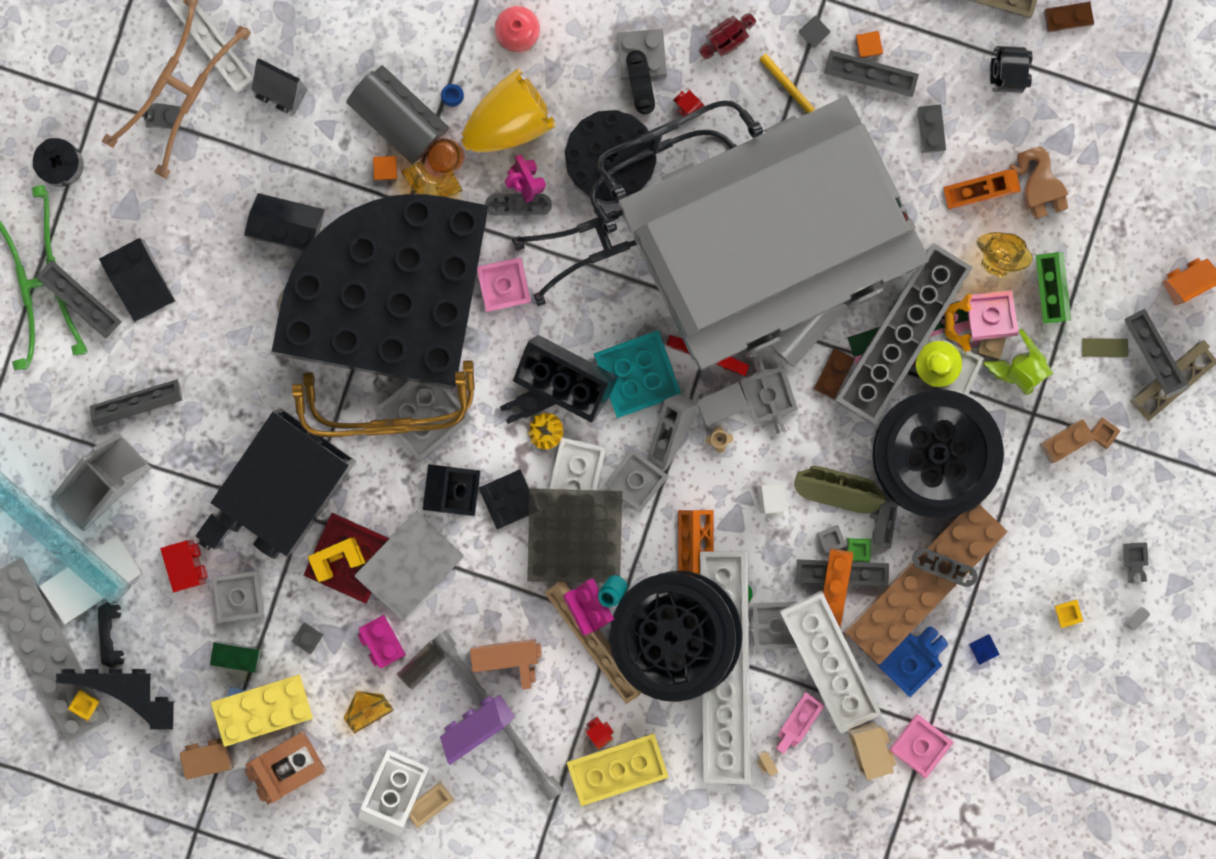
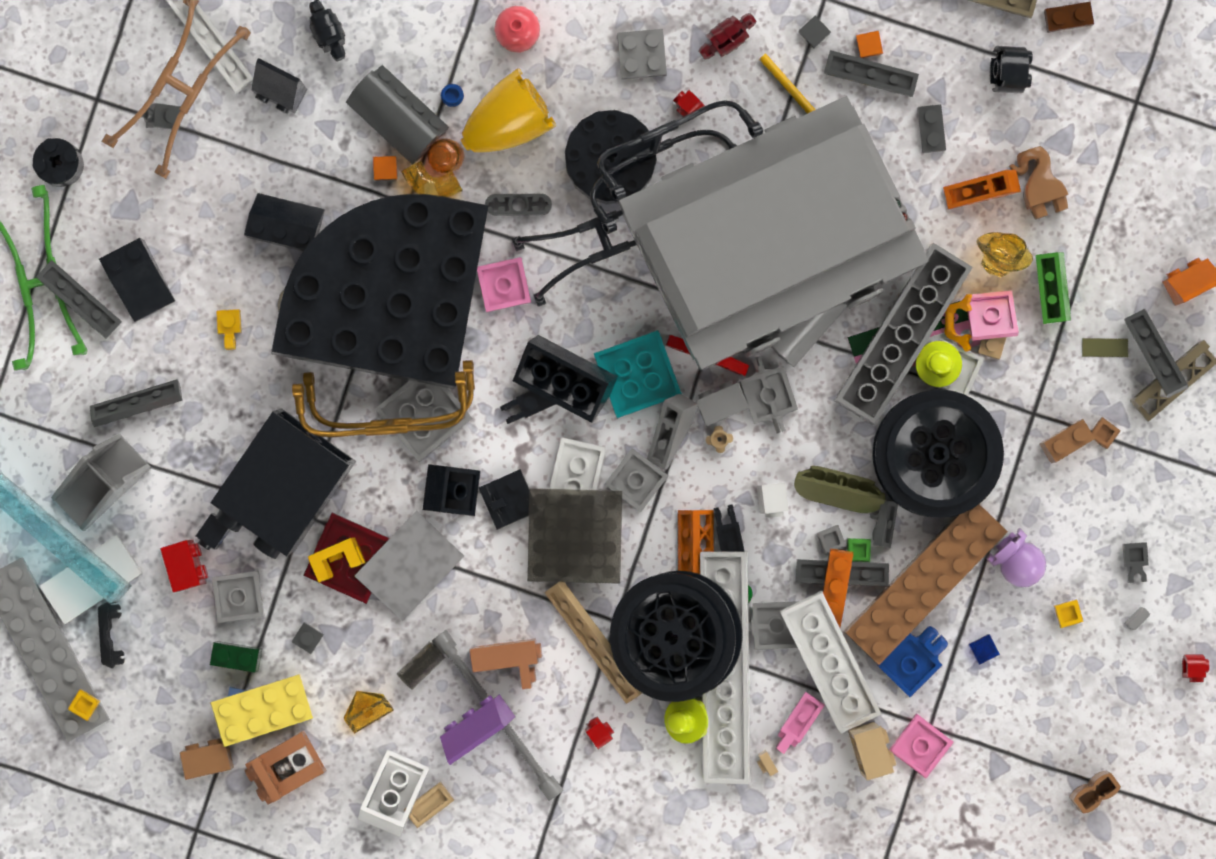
black arch [56,669,174,730] -> none
dark pink bracket [357,614,406,669] -> none
dark pink hips [505,155,546,202] -> none
yellow gear [528,413,563,450] -> none
dark pink bracket [563,578,614,636] -> none
light yellow plate [567,733,669,807] -> none
teal brick [598,575,628,607] -> none
black piece [626,50,655,115] -> none
reddish brown plate [813,348,855,400] -> none
dark grey beam [912,548,977,587] -> none
lime helmet [983,329,1054,396] -> none
none -> yellow plate [216,309,242,350]
none -> black piece [309,0,345,62]
none -> neon yellow plate [664,699,708,744]
none -> black hinge [714,504,745,552]
none -> lavender tile [986,528,1047,587]
none -> medium nougat brick [1069,770,1121,814]
none -> red plate [1182,654,1210,682]

